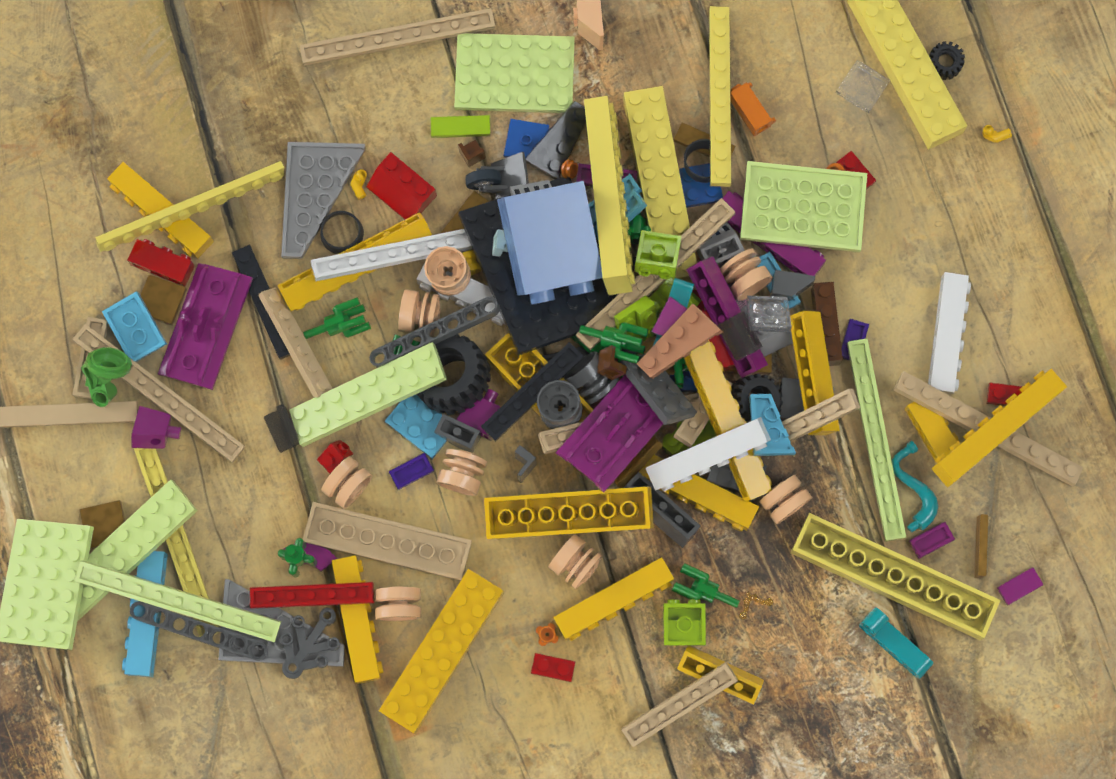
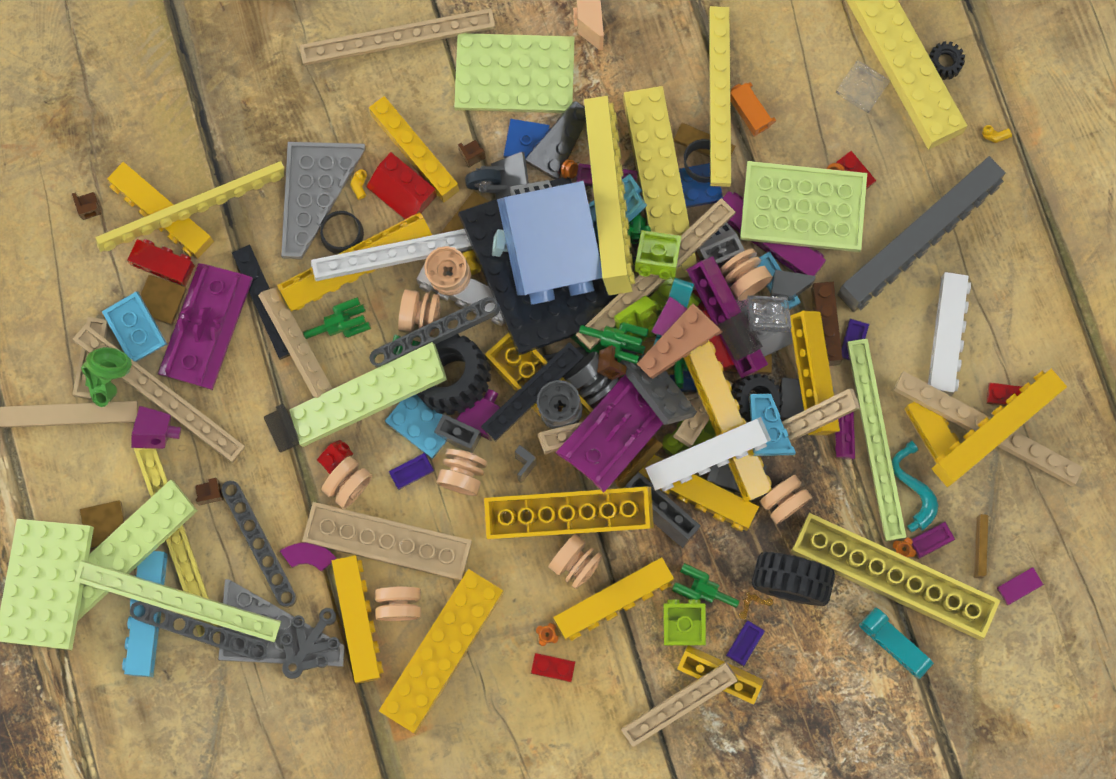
red tile [250,582,374,609] -> none
green plant [278,538,317,578] -> none
lime tile [431,115,490,138] -> none
none -> reddish brown panel [72,192,102,220]
none -> reddish brown panel [195,478,223,506]
none -> dark grey beam [222,481,297,607]
none -> yellow brick [369,96,459,203]
none -> dark purple tile [726,620,765,667]
none -> black tyre [752,552,835,606]
none -> magenta plate [835,411,855,460]
none -> dark grey brick [837,156,1006,312]
none -> orange plate [893,537,916,558]

